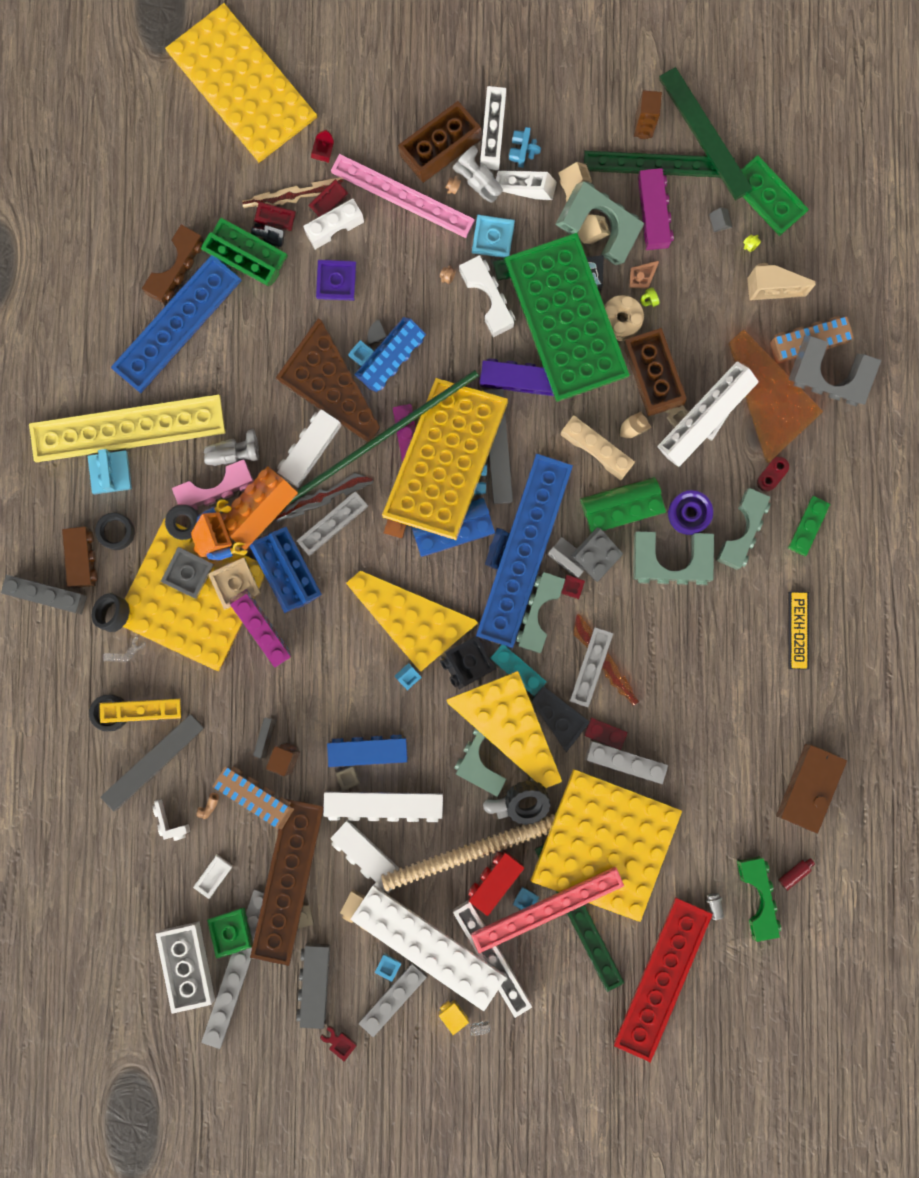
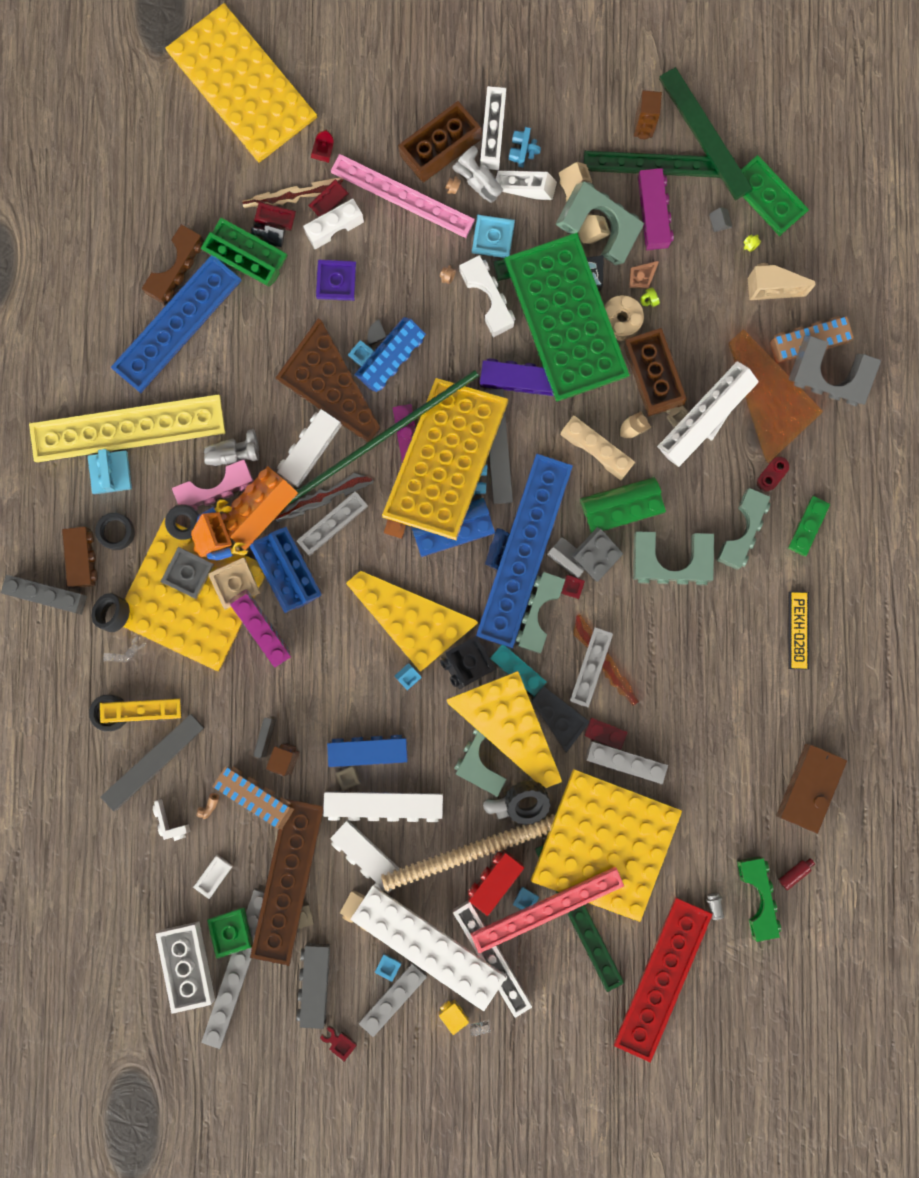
dark purple wheel [668,490,713,535] -> none

